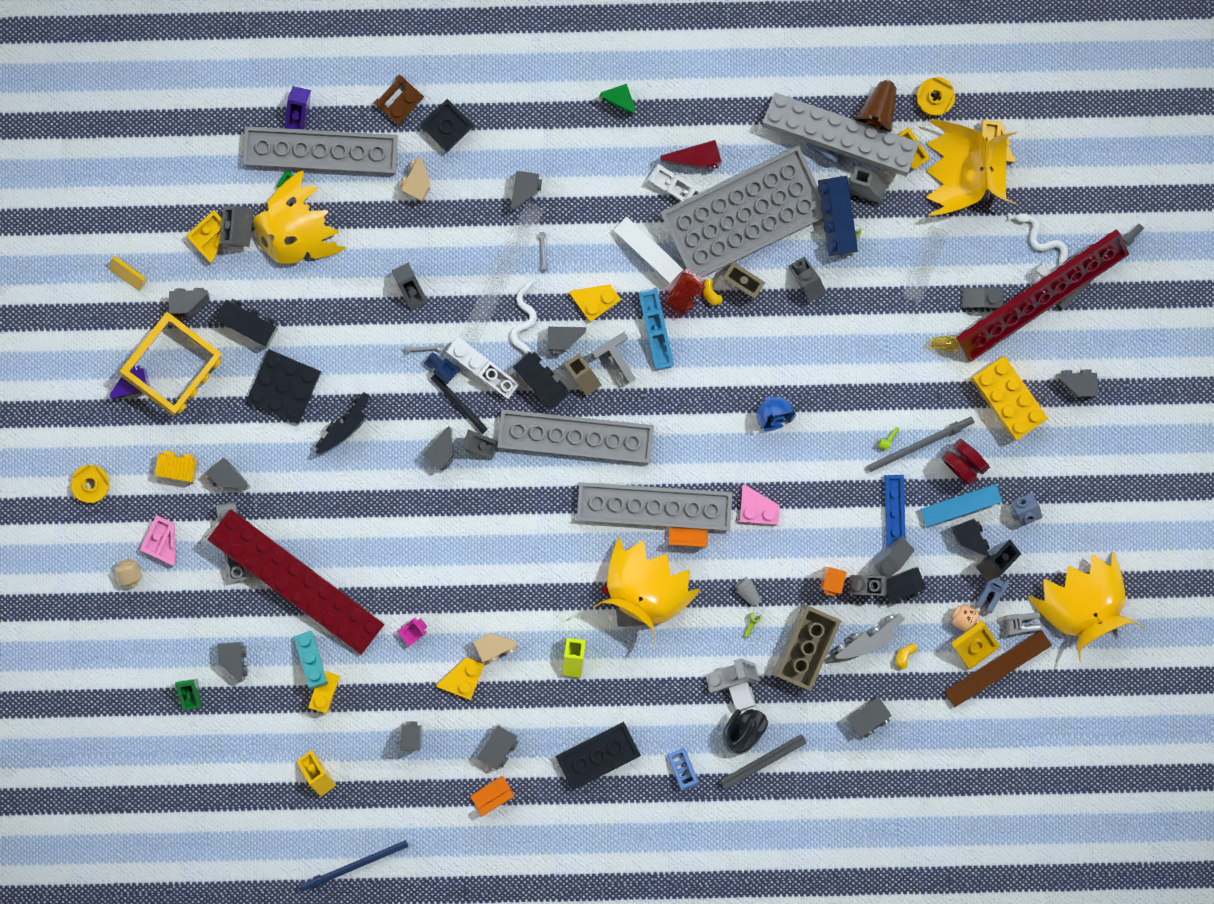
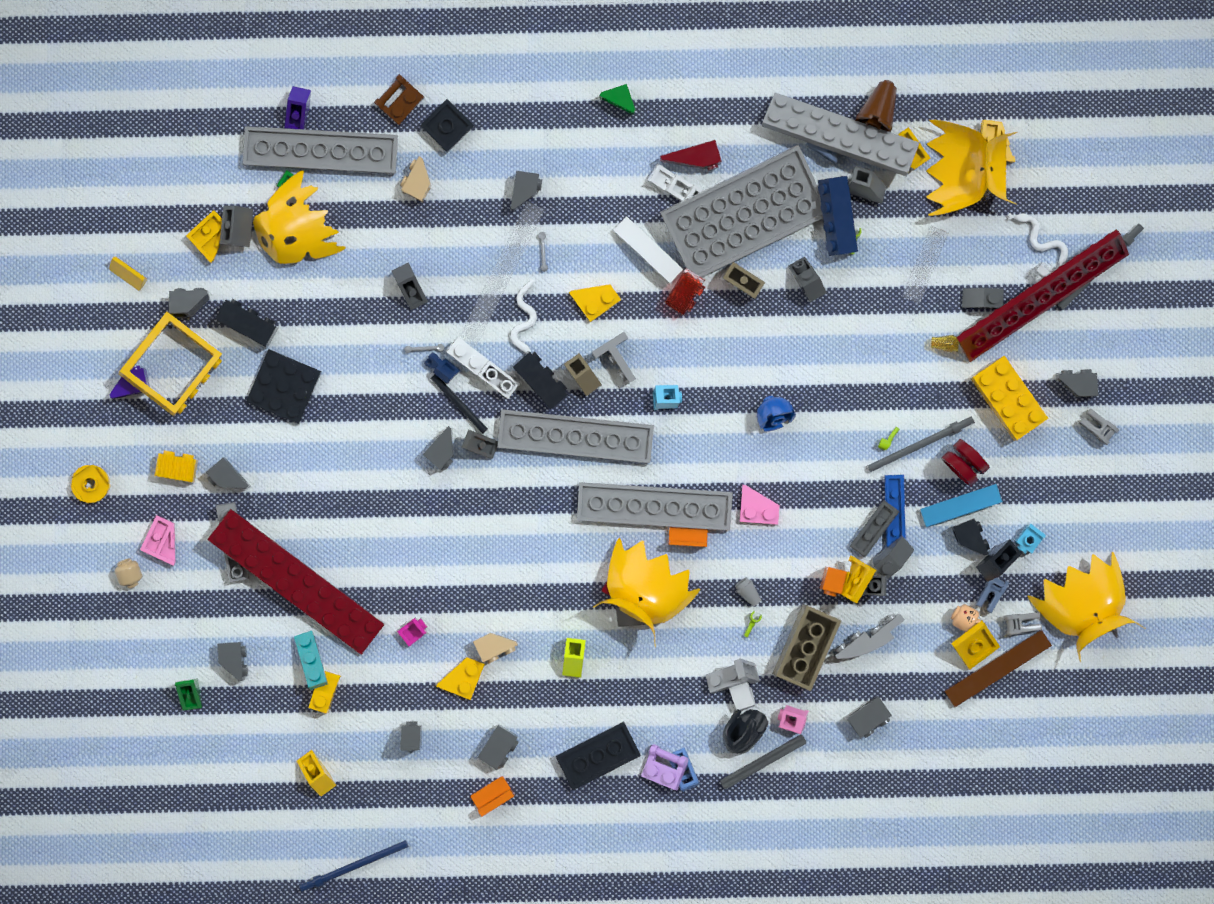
black slope [315,392,371,455] -> none
dark grey slope [548,326,587,354] -> none
dark azure slope [638,288,674,370] -> none
yellow arm [703,279,723,306] -> none
black brick [886,567,926,604] -> none
yellow arm [895,643,918,669] -> none
yellow plate [916,77,955,116] -> none
sand blue brick [1010,493,1043,527] -> none
none -> lavender plate [641,744,688,790]
none -> medium azure brick [653,385,682,410]
none -> bright pink brick [778,705,809,734]
none -> yellow wing [841,555,876,603]
none -> dark grey tile [850,500,900,558]
none -> medium azure brick [1015,524,1046,554]
none -> light grey piece [1079,409,1119,445]

